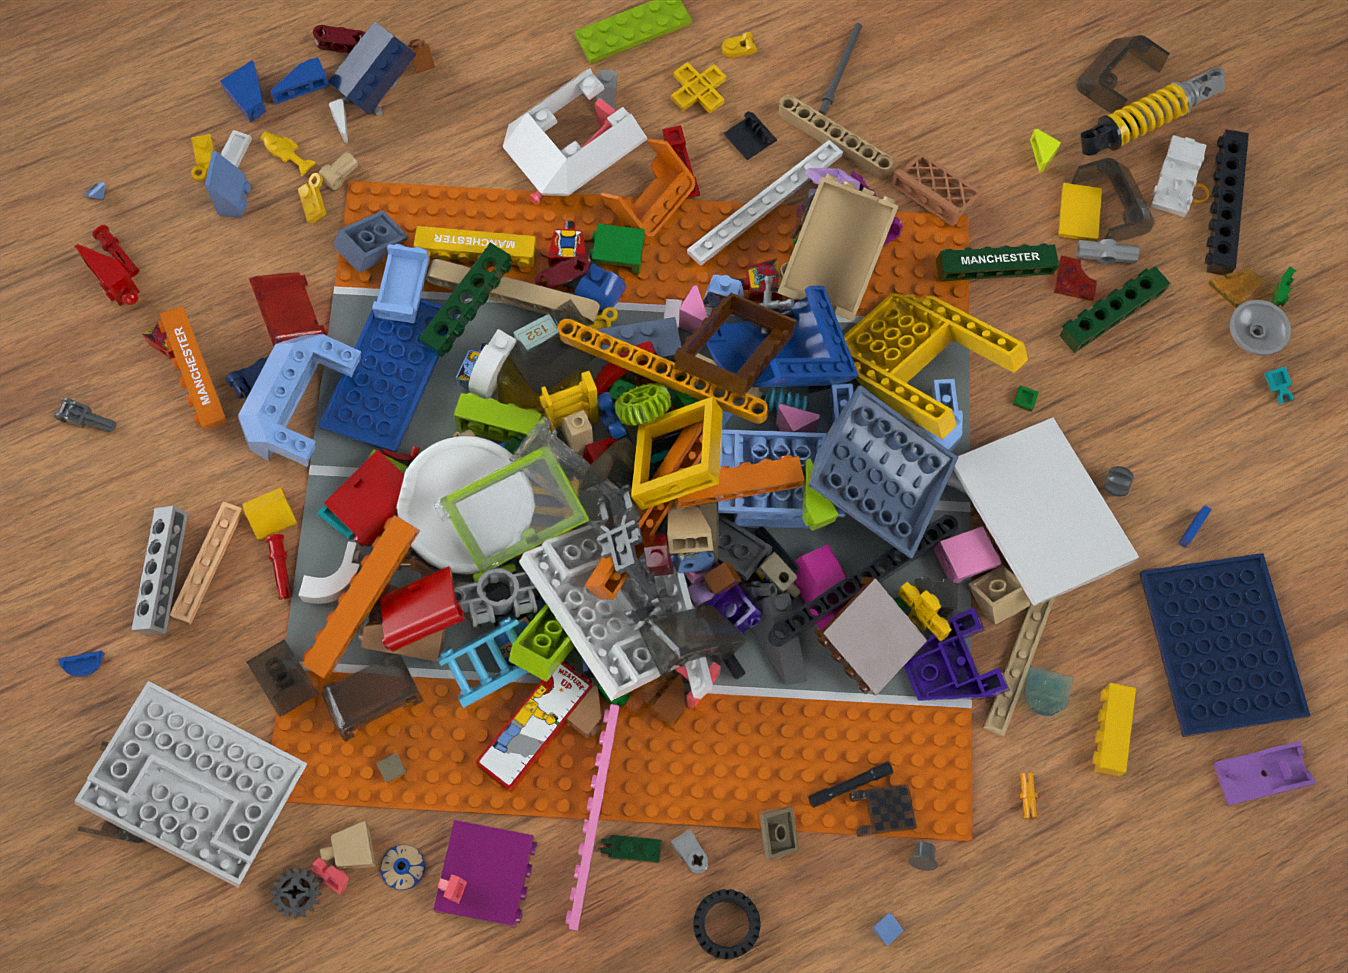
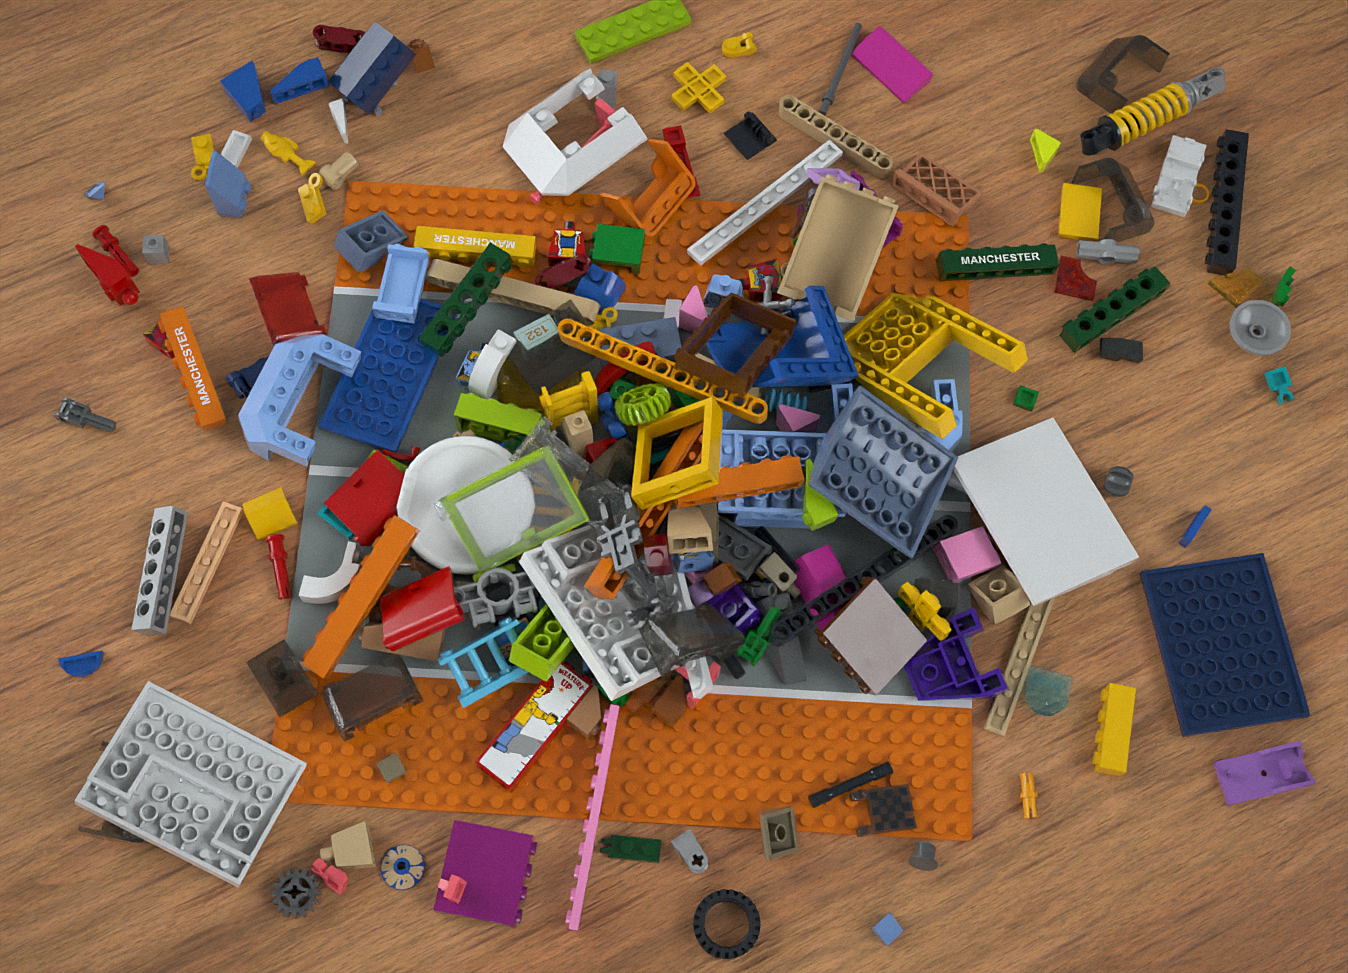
none -> light grey brick [142,235,170,265]
none -> green connector [736,606,782,667]
none -> dark pink slope [851,26,933,103]
none -> pearl dark grey slope [1100,338,1143,363]

